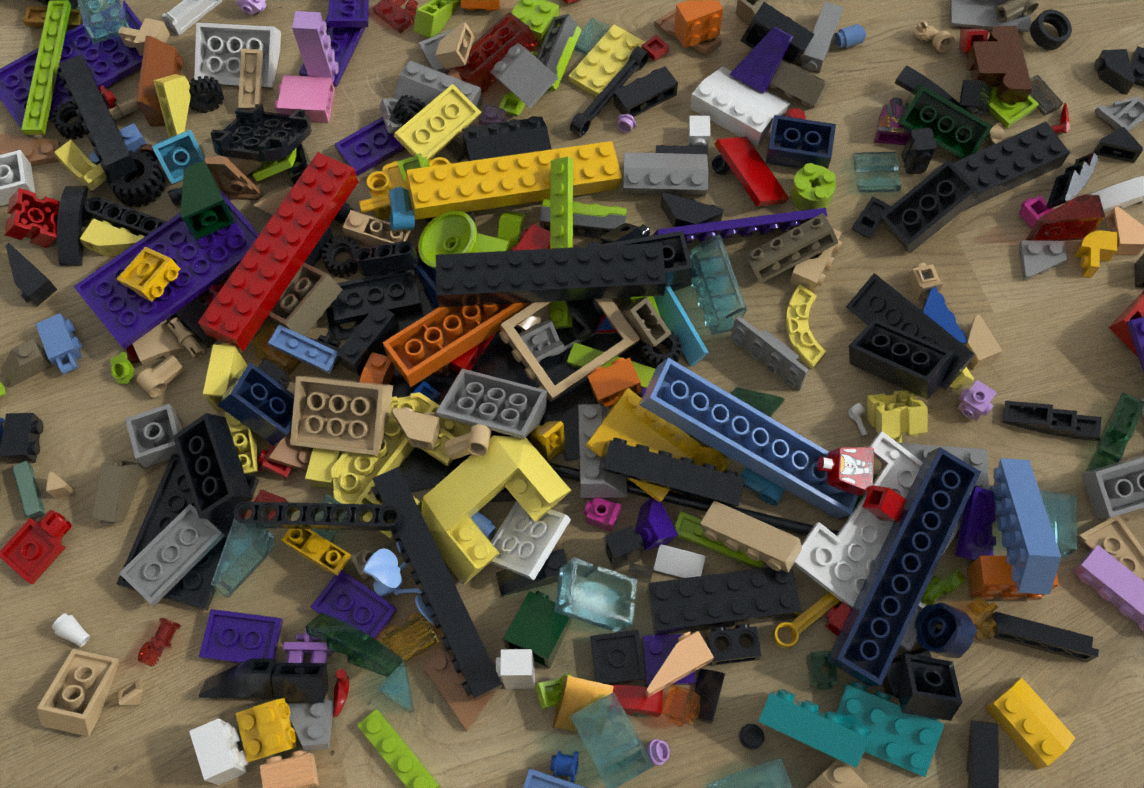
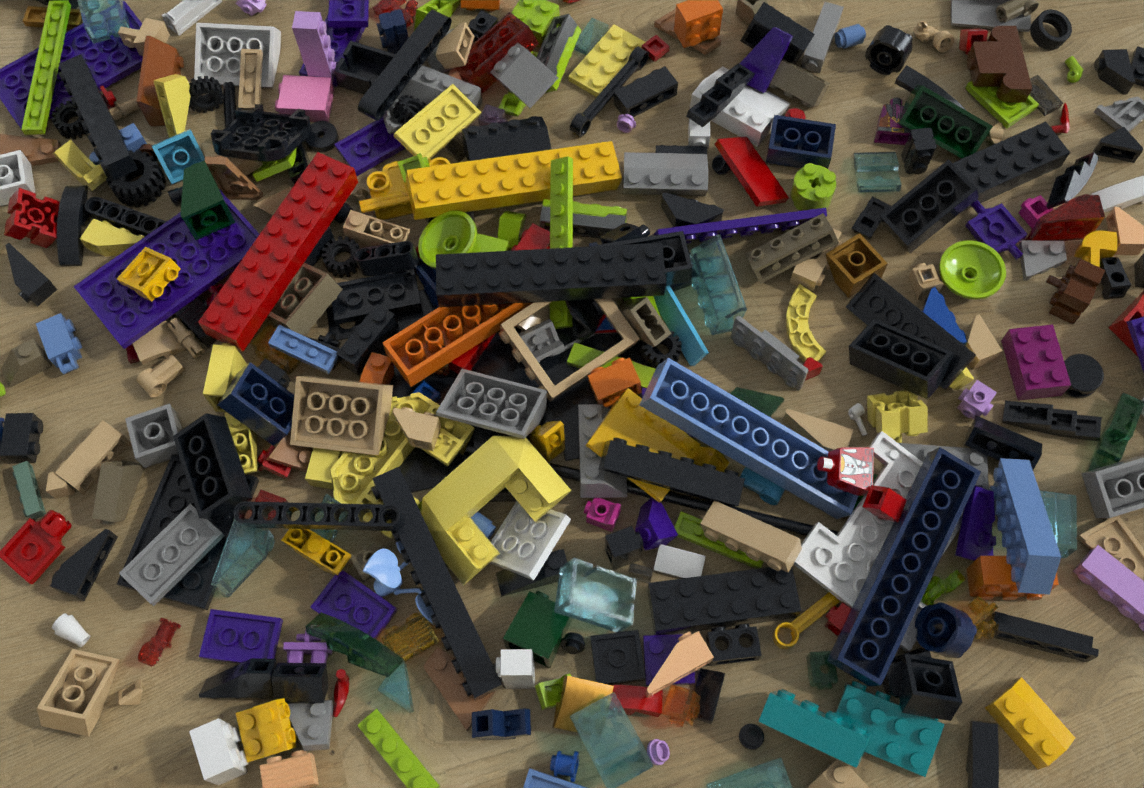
lime animal [110,352,134,384] -> none
dark azure piece [389,187,415,230] -> none
tan piece [445,424,491,460] -> none
black brick [959,80,993,115] -> none
none -> black slope [50,529,118,601]
none -> tan brick [55,420,131,495]
none -> black axle [223,82,236,128]
none -> black piece [305,121,338,153]
none -> black piece [334,41,396,94]
none -> tan hand [349,187,371,201]
none -> black beam [358,10,452,121]
none -> dark blue brick [376,9,409,54]
none -> black brick [468,10,499,47]
none -> dark blue brick [472,708,531,740]
none -> black plate [561,632,585,654]
none -> black slope [686,63,755,127]
none -> tan slope [782,409,853,452]
none -> red slope [803,357,823,381]
none -> pearl gold slope [825,233,888,298]
none -> black brick [865,25,913,75]
none -> lime dish [939,240,1006,300]
none -> black brick [964,416,1042,470]
none -> dark purple plate [965,200,1028,260]
none -> magenta brick [1001,324,1071,401]
none -> reddish brown brick [1046,259,1105,324]
none -> black head [1064,354,1104,398]
none -> lime arm [1065,56,1083,83]
none -> black leg [1100,257,1131,300]

